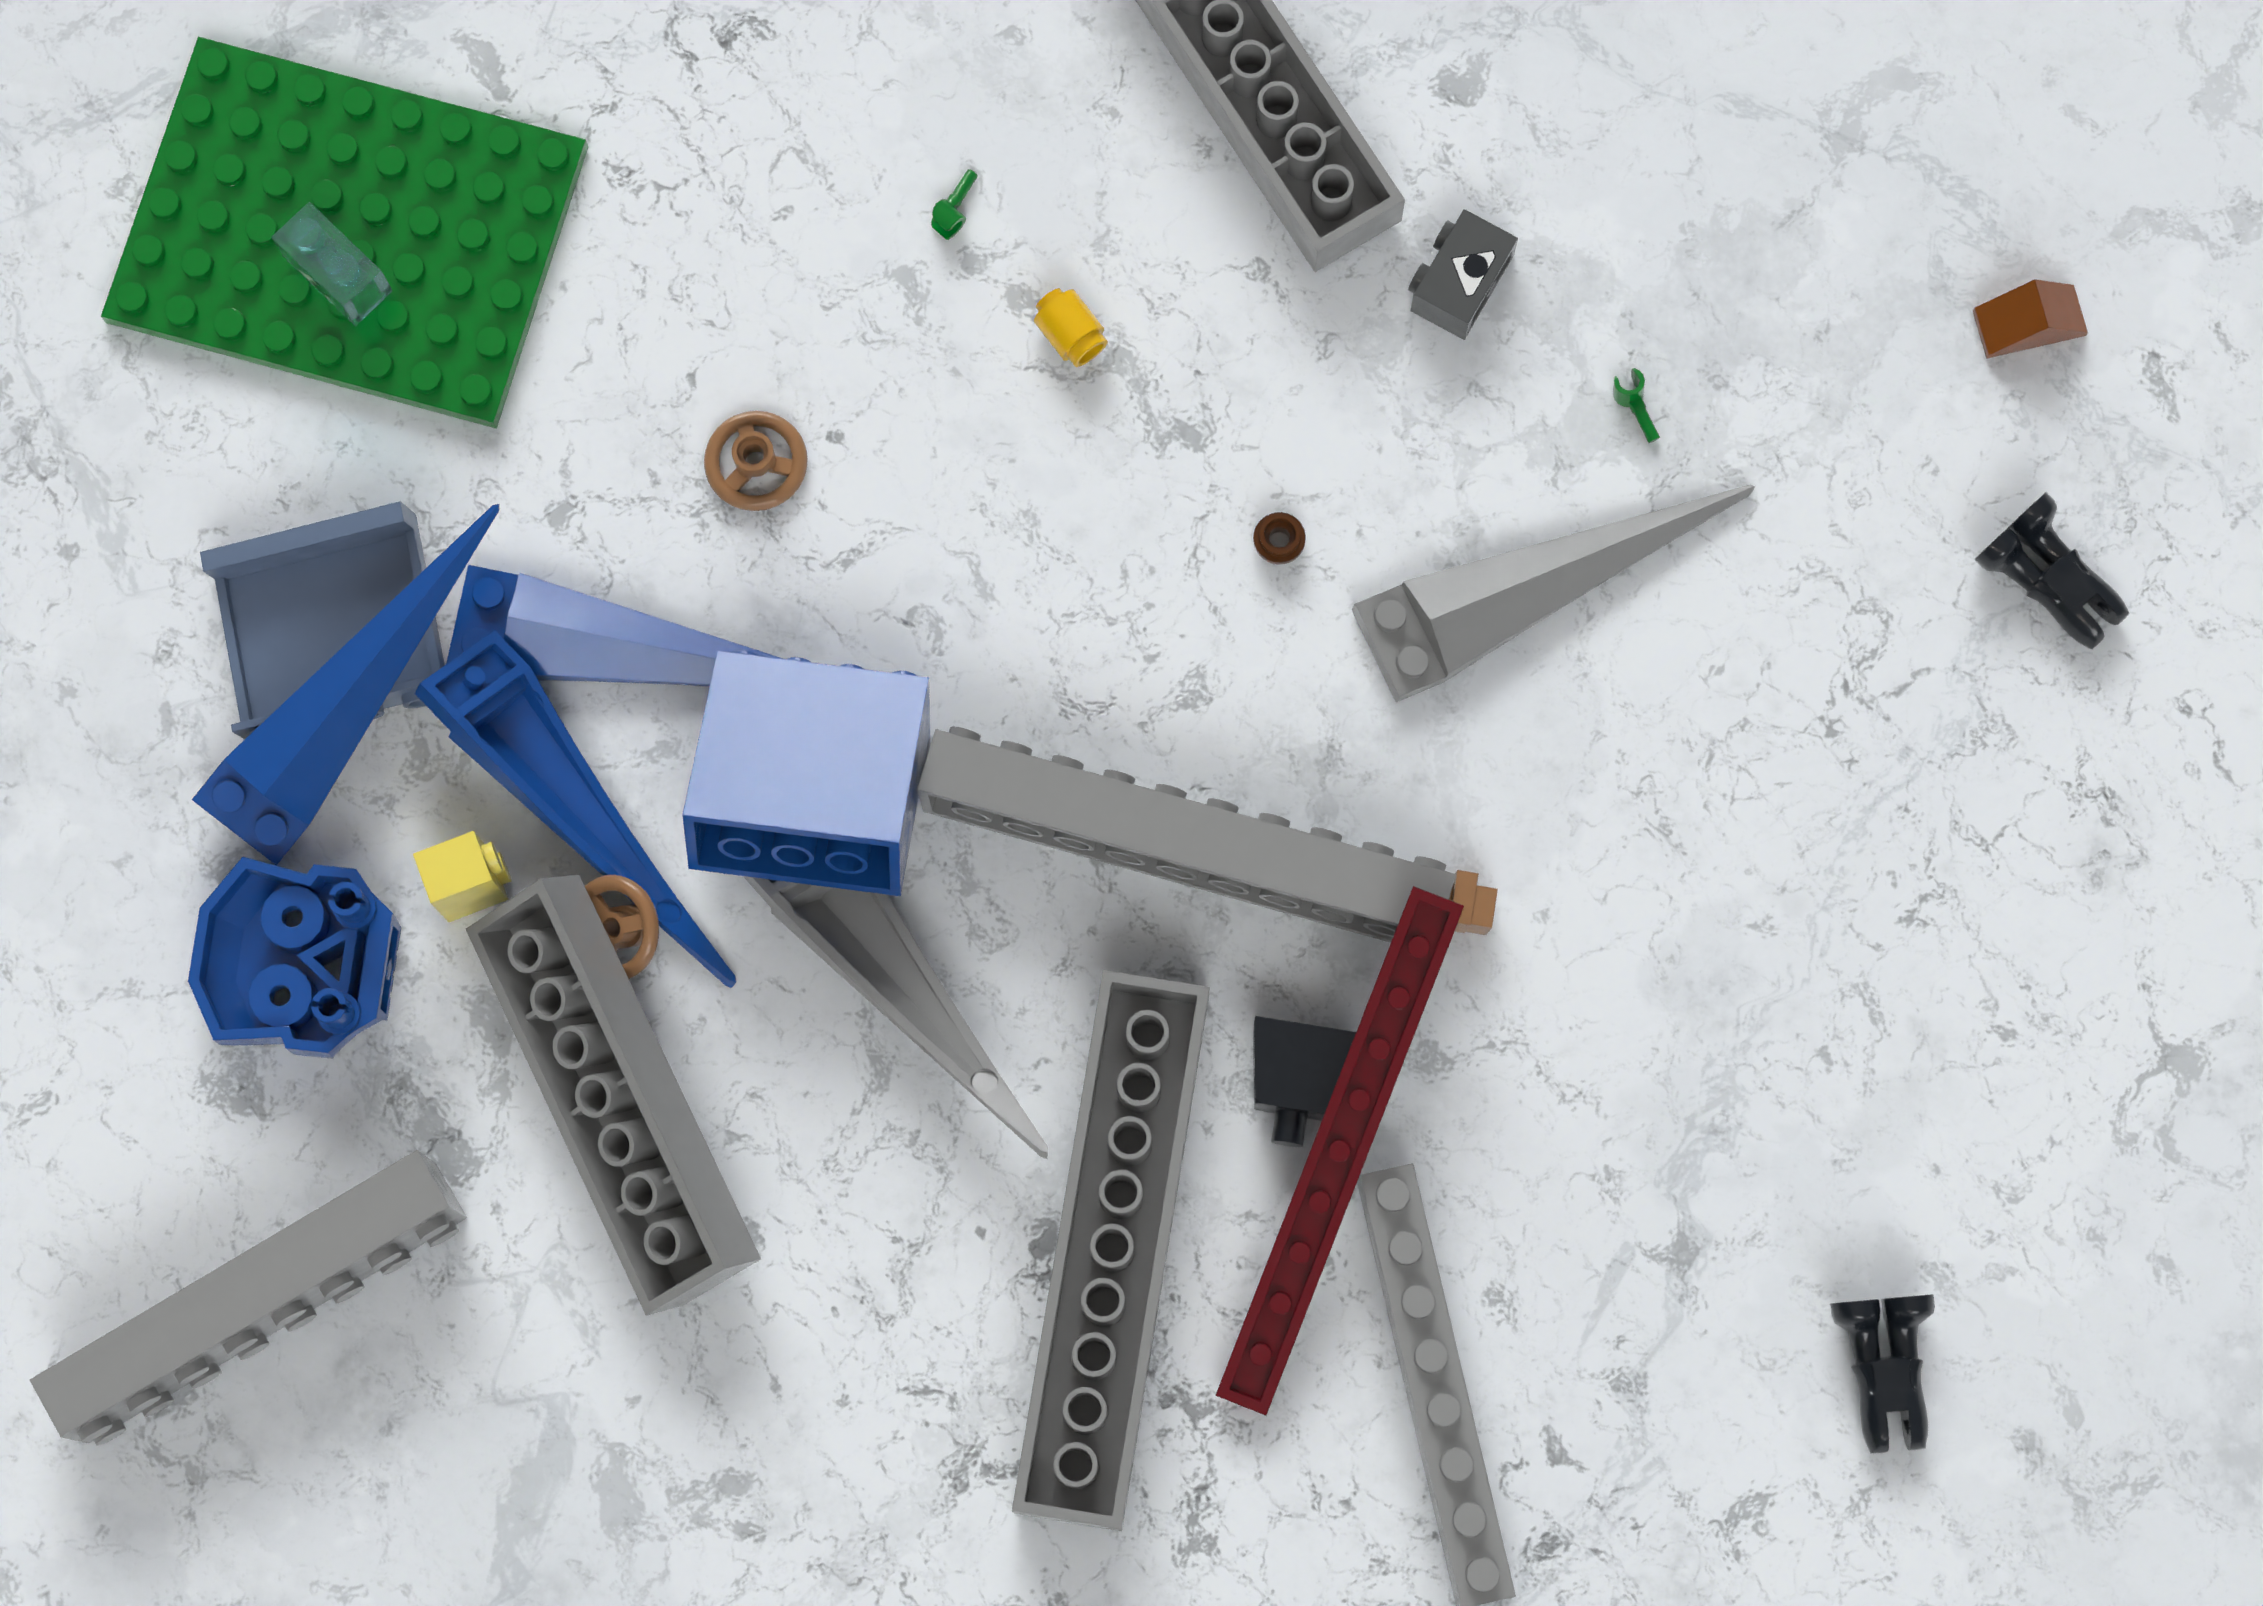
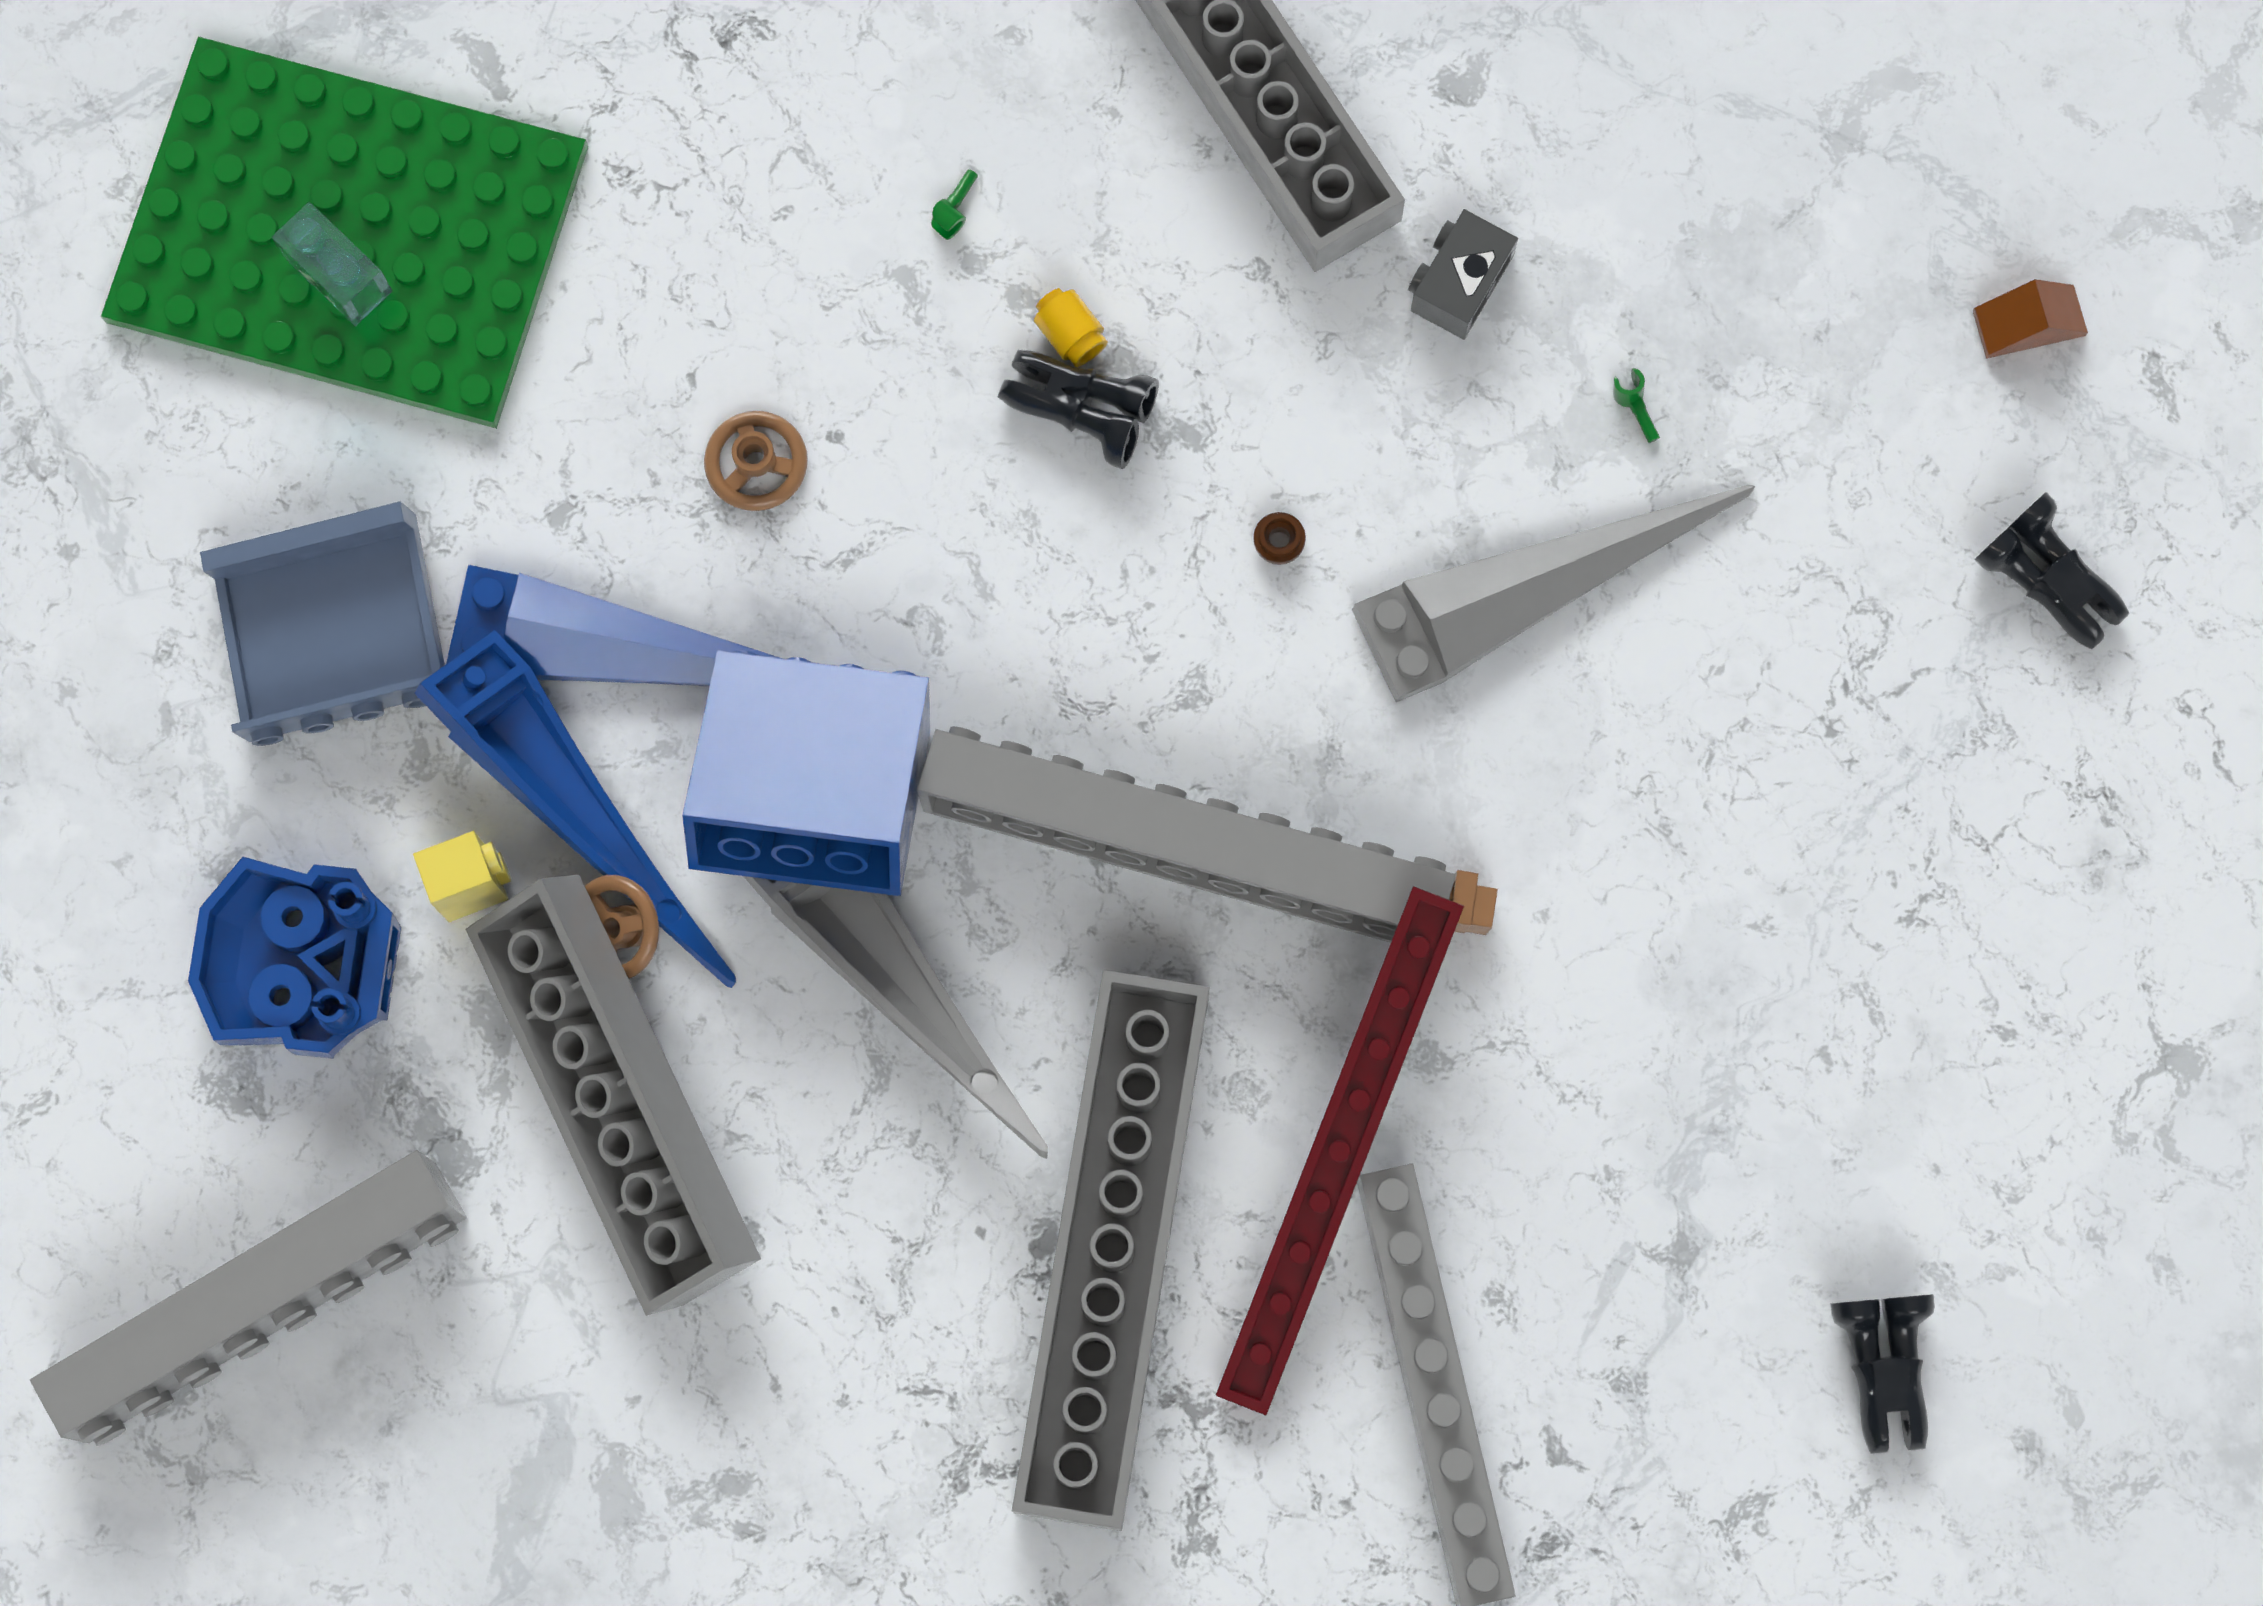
blue plate [192,504,500,866] -> none
black torso [1253,1016,1356,1147] -> none
none -> black piece [997,350,1159,469]

